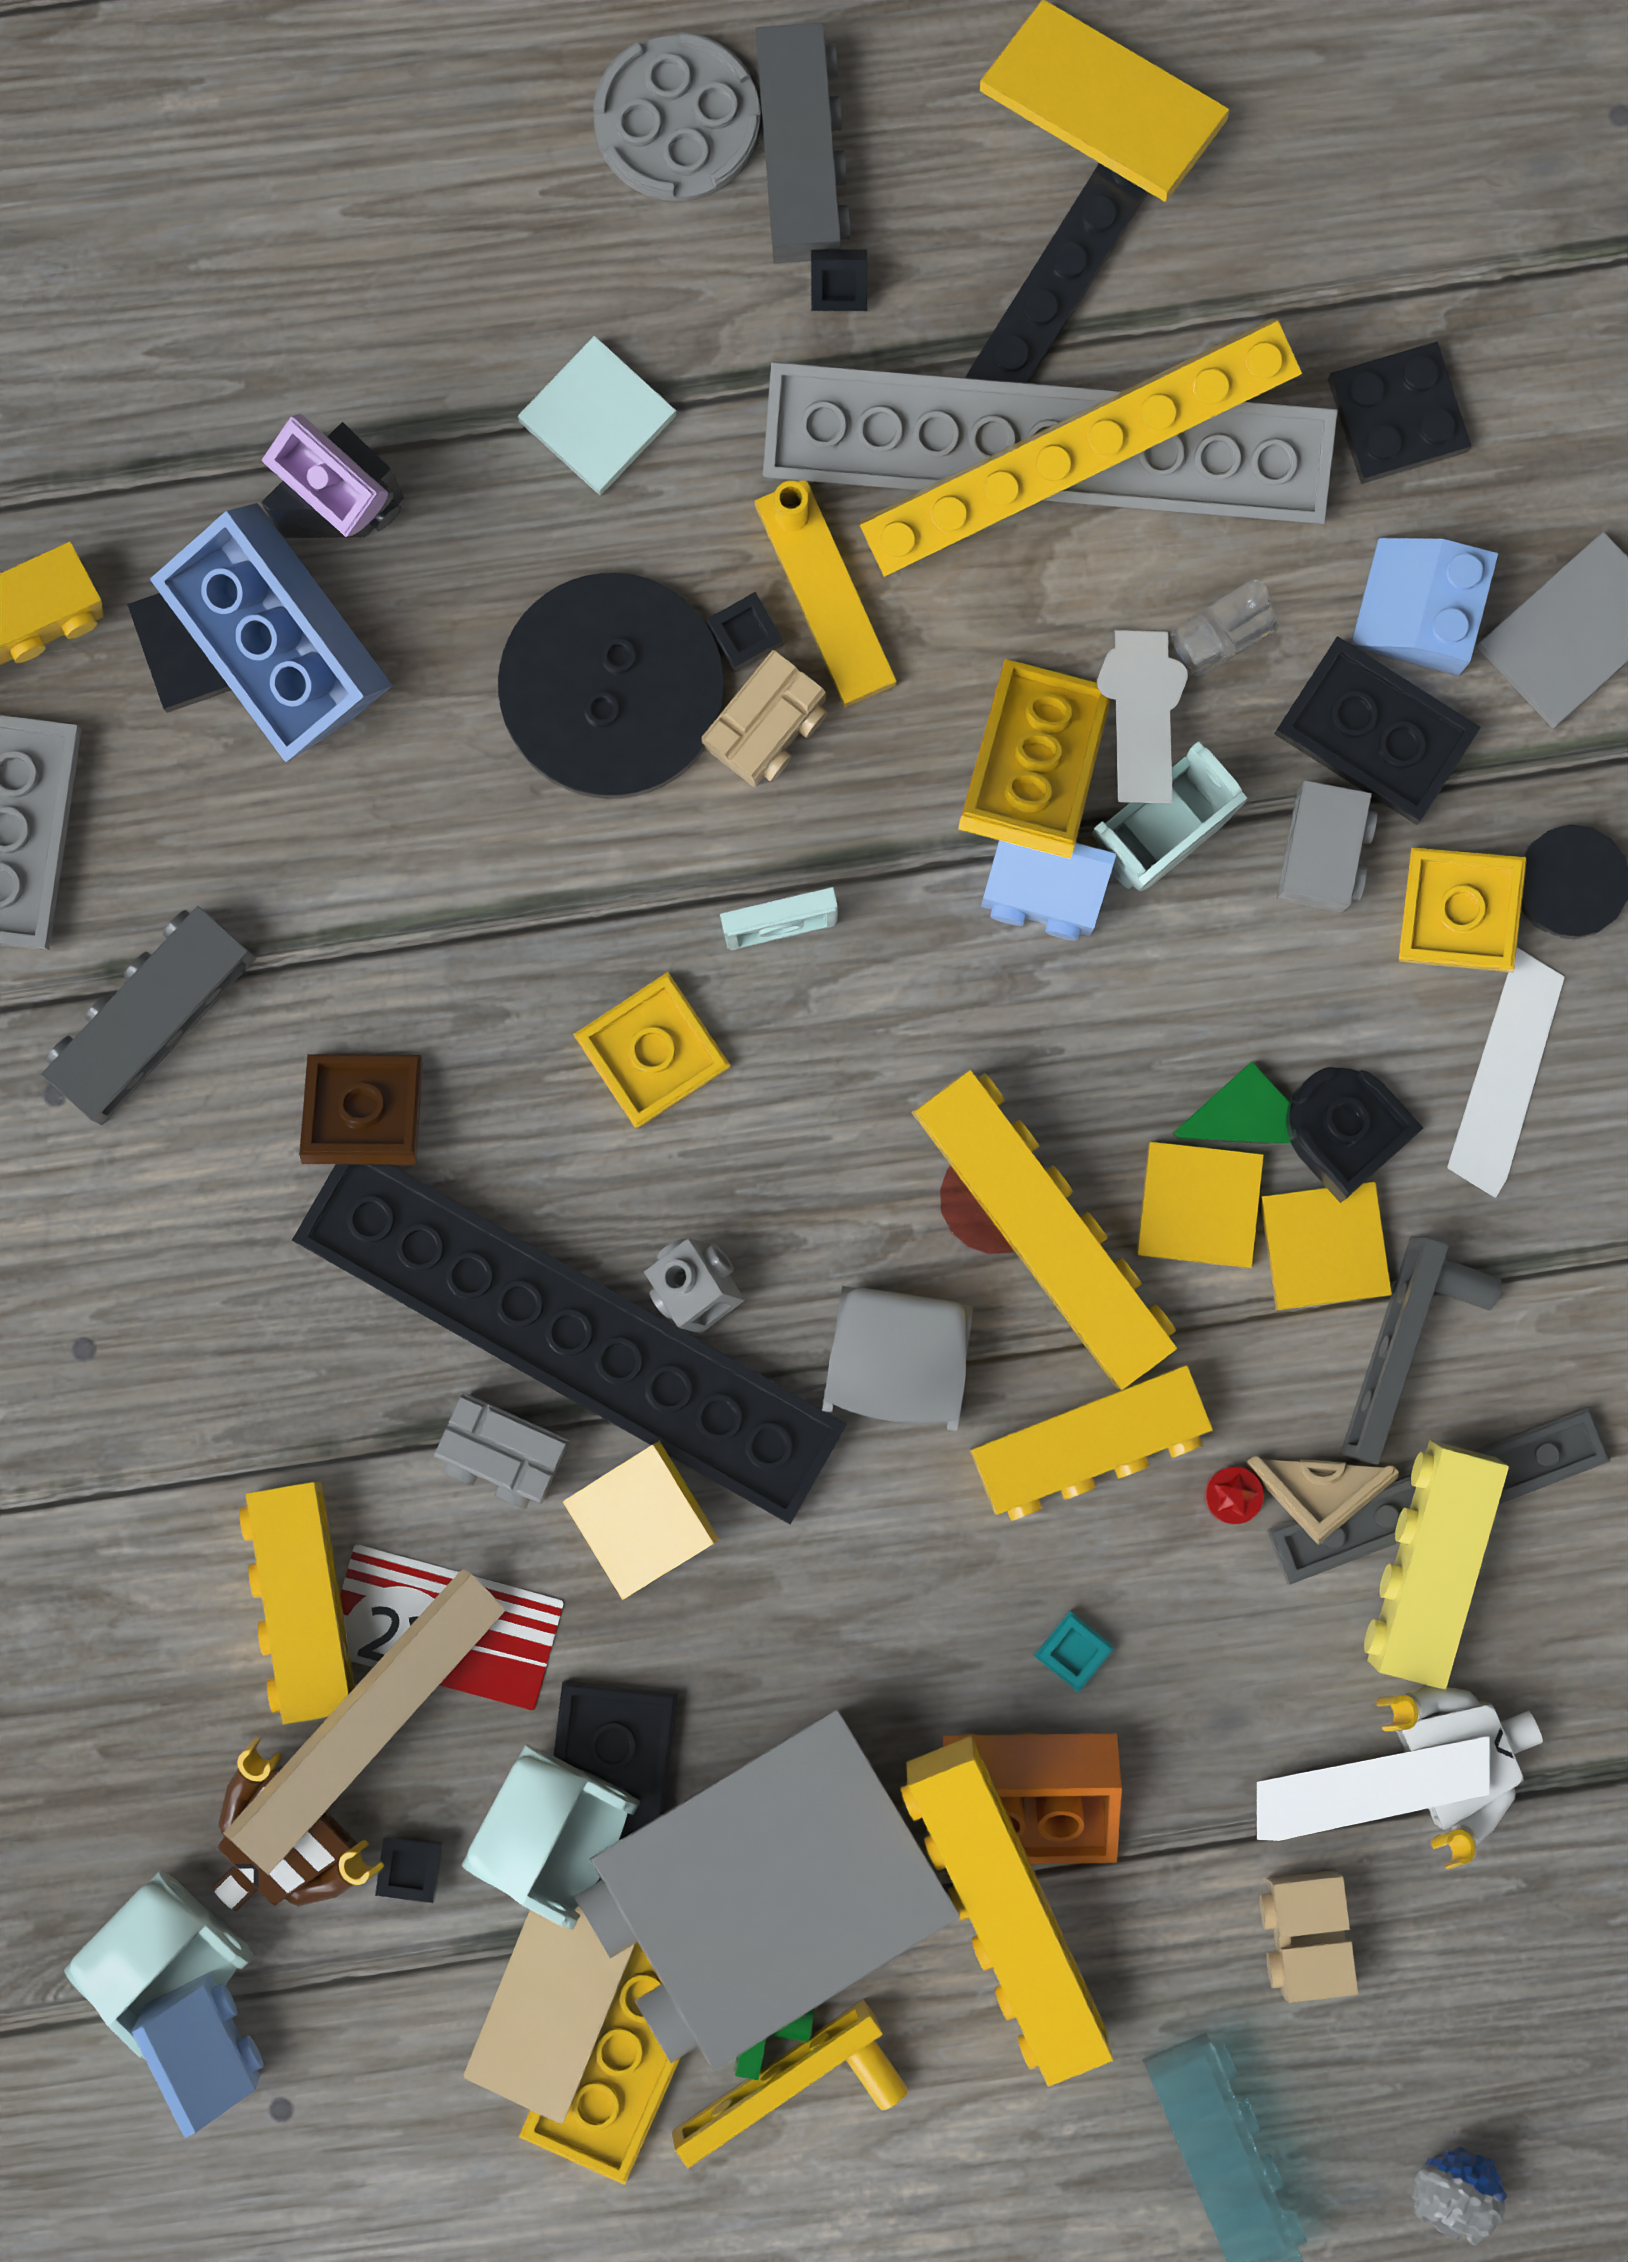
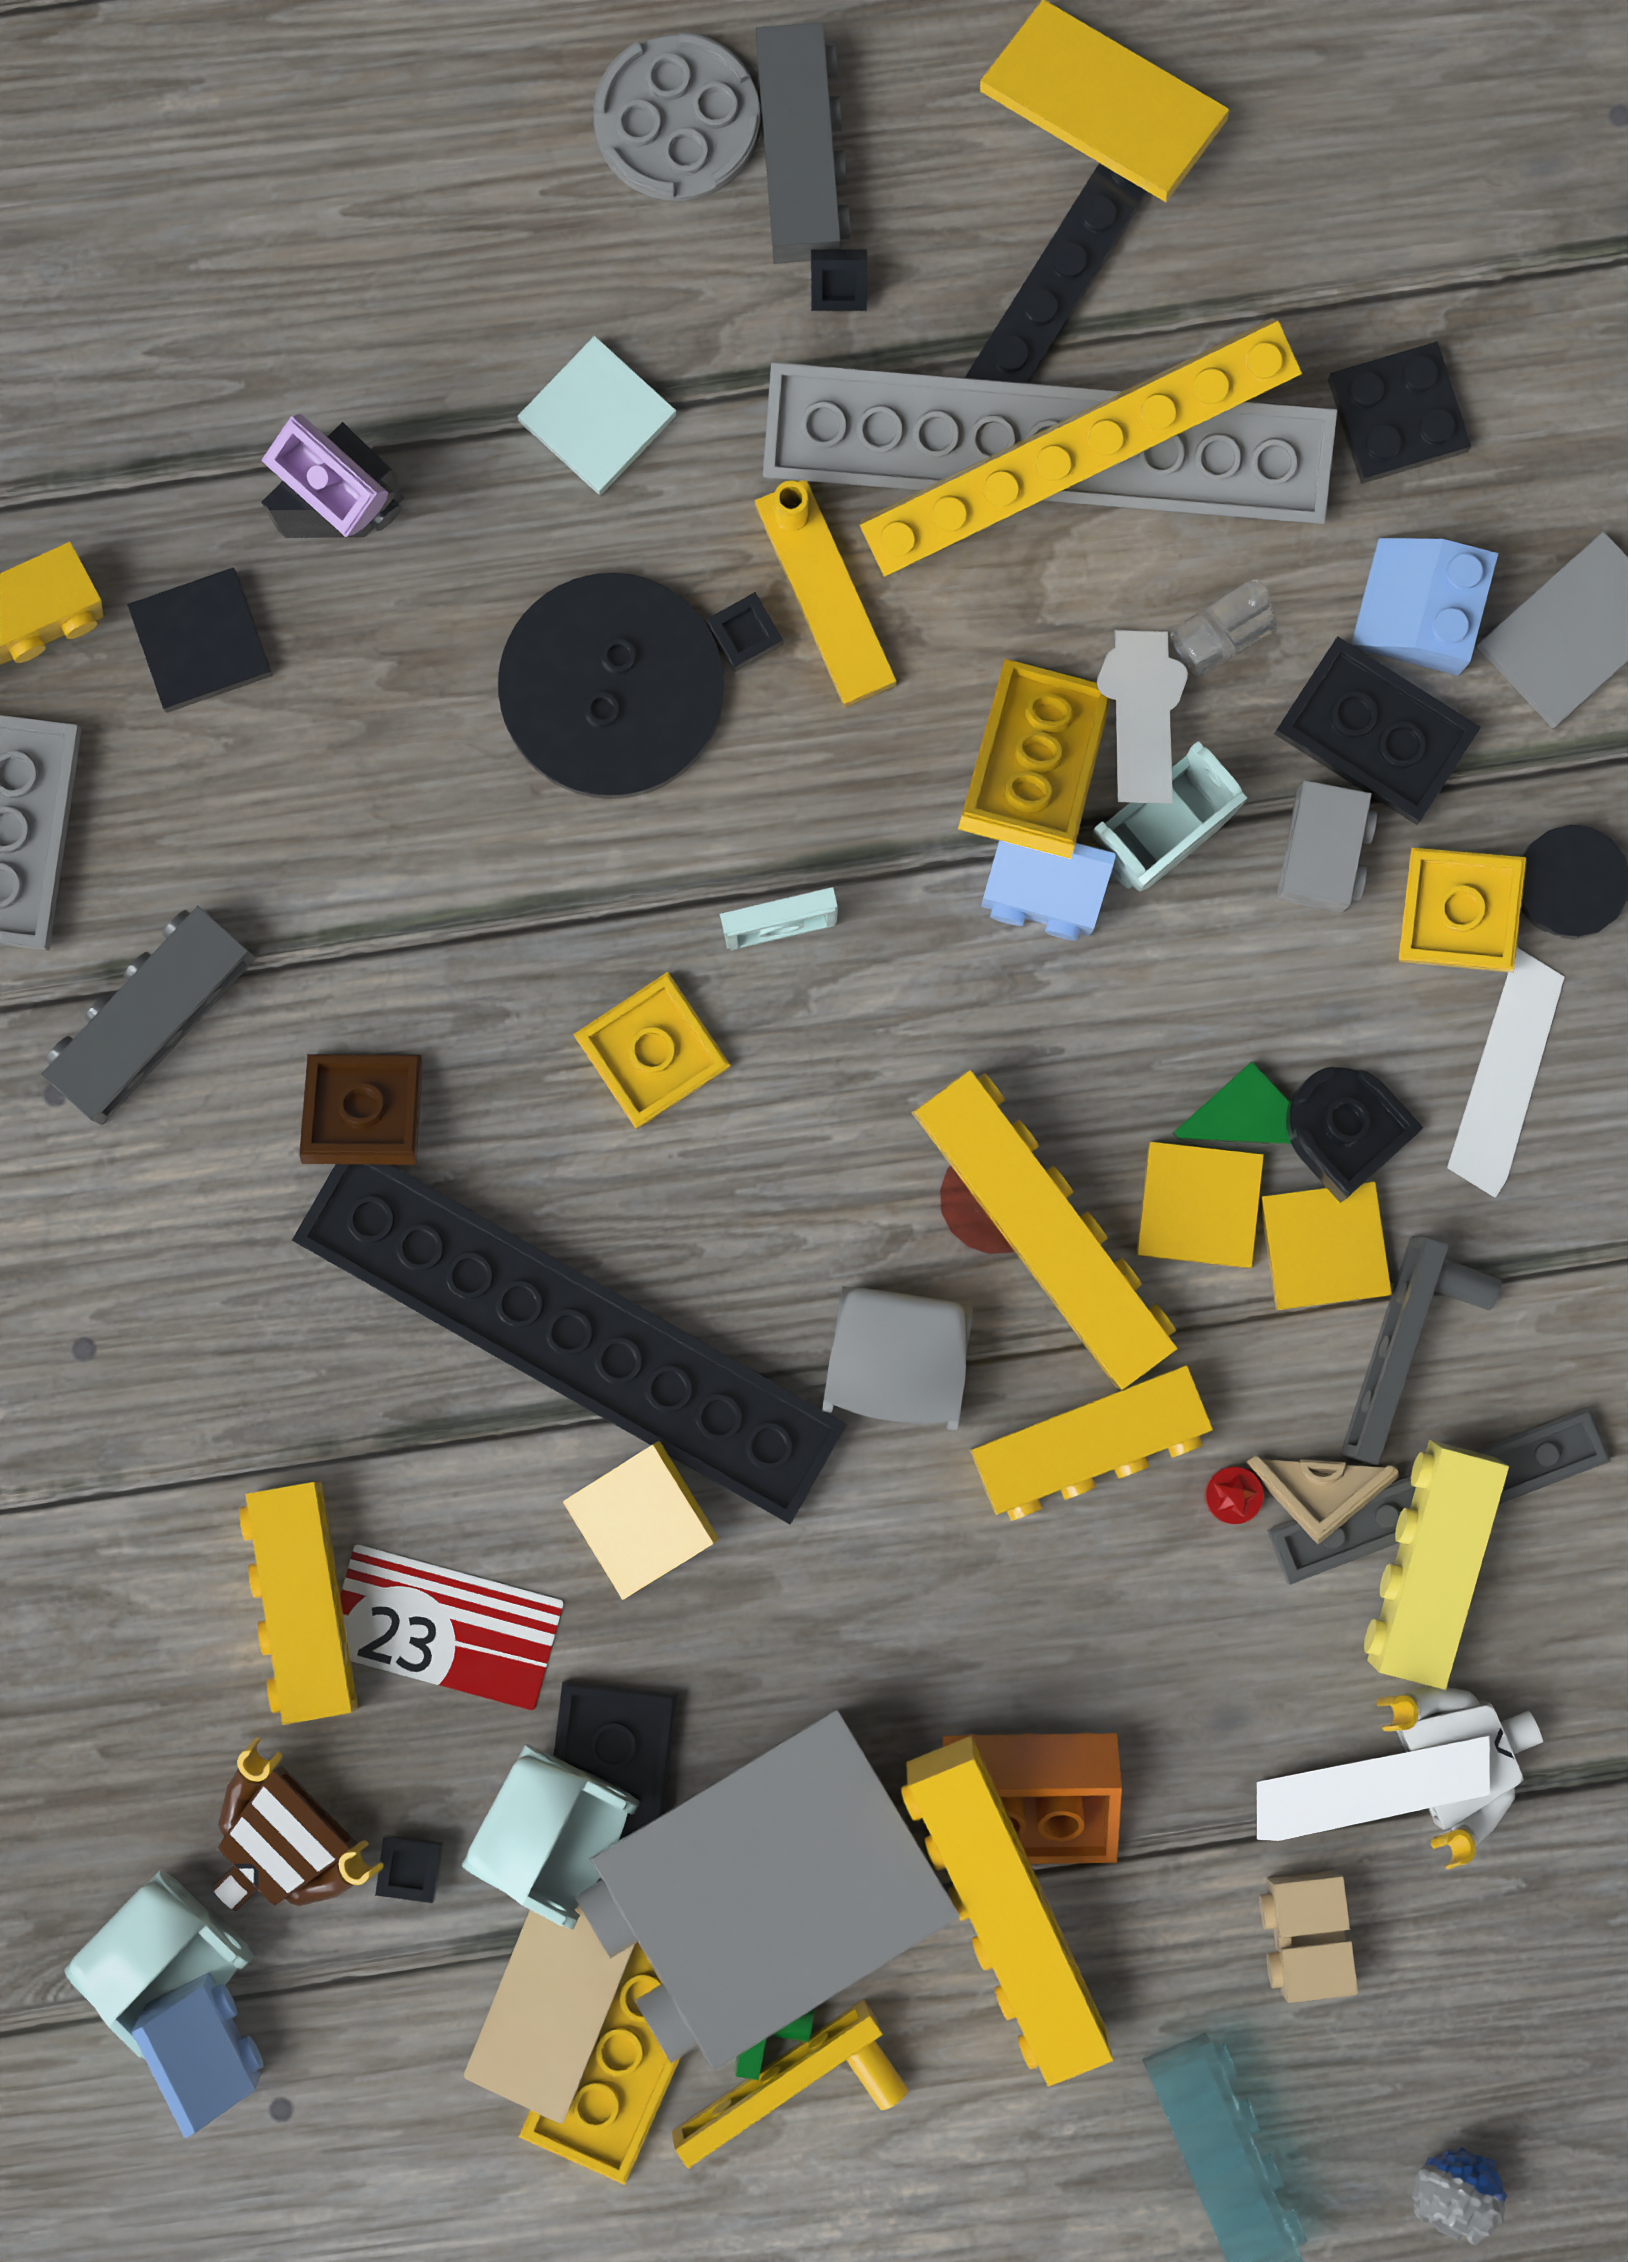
medium blue slope [150,503,393,762] -> none
tan tile [223,1569,506,1875] -> none
light grey brick [434,1393,571,1509] -> none
light grey brick [644,1238,745,1333] -> none
tan brick [701,650,828,788] -> none
teal tile [1033,1611,1115,1693] -> none

